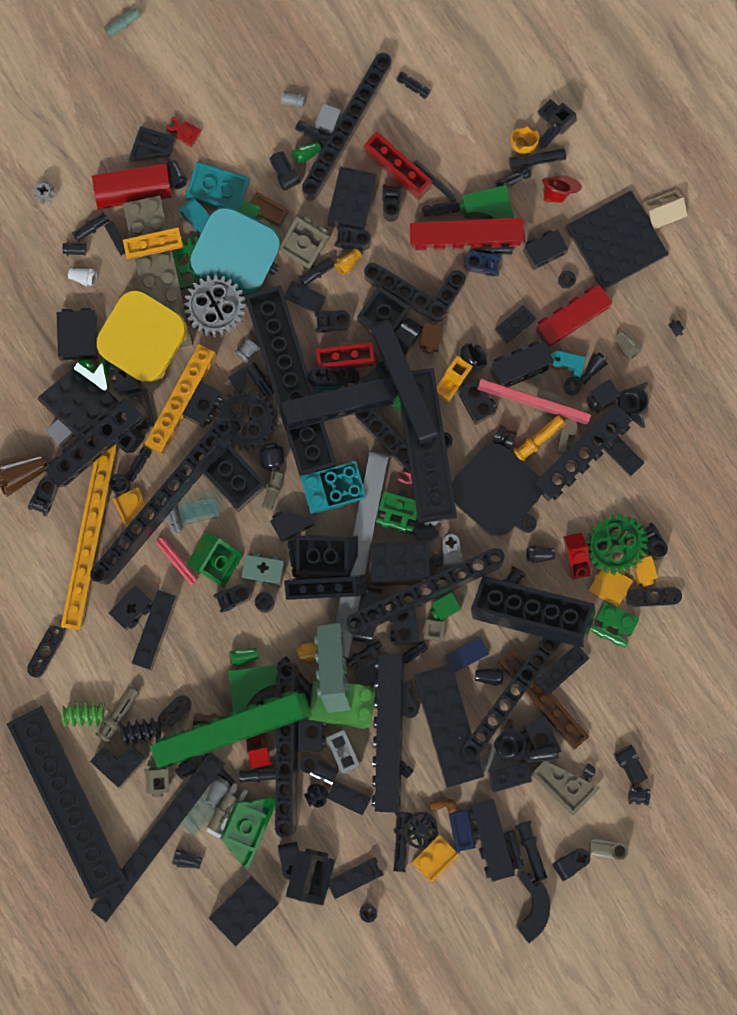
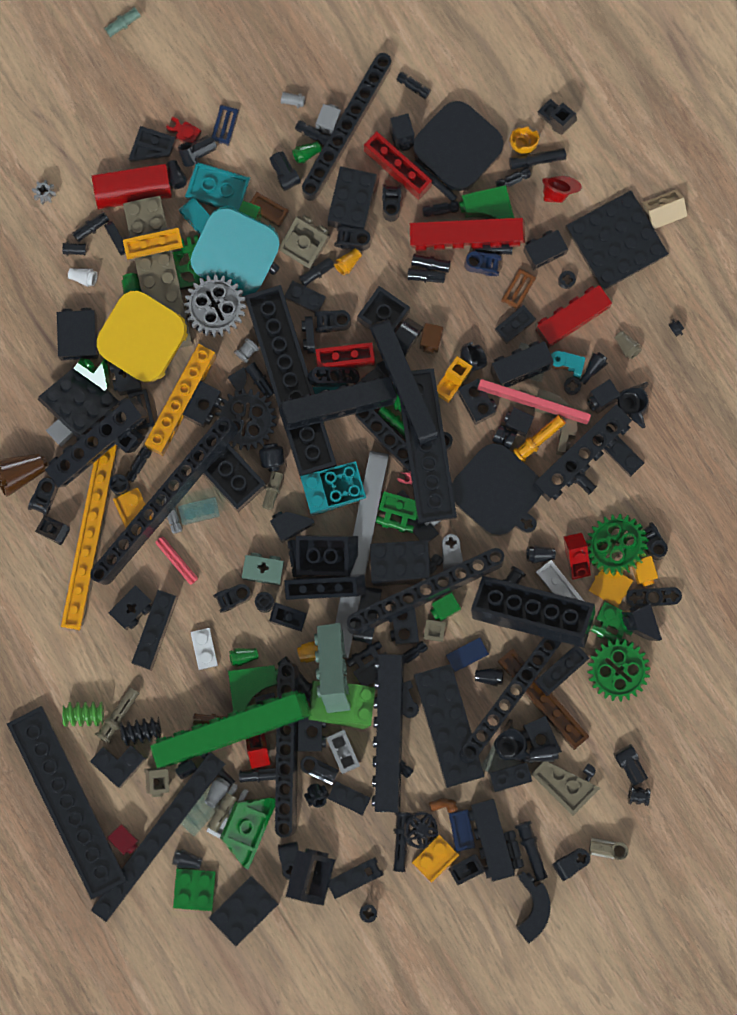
black beam [27,626,65,678] -> none
black beam [159,695,192,727] -> none
green slope [186,532,243,588] -> none
black beam [364,263,466,322] -> none
black axle [538,123,562,149] -> none
none -> black slope [35,516,70,545]
none -> dark red brick [107,824,139,855]
none -> green brick [121,273,142,294]
none -> green plate [173,868,216,911]
none -> black piece [177,134,217,167]
none -> white plate [190,628,218,670]
none -> dark blue tile [212,105,239,146]
none -> black slope [269,602,307,632]
none -> black plate [301,316,315,354]
none -> green pin [377,407,405,438]
none -> black brick [389,113,415,151]
none -> black axle [408,268,446,283]
none -> black pin [411,254,451,273]
none -> black tile [413,101,504,191]
none -> black slope [448,853,486,886]
none -> dark orange tile [501,268,536,310]
none -> black brick [503,407,534,437]
none -> white plate [536,560,584,601]
none -> black pin [565,463,597,495]
none -> green gear [587,638,651,702]
none -> black slope [622,603,662,641]

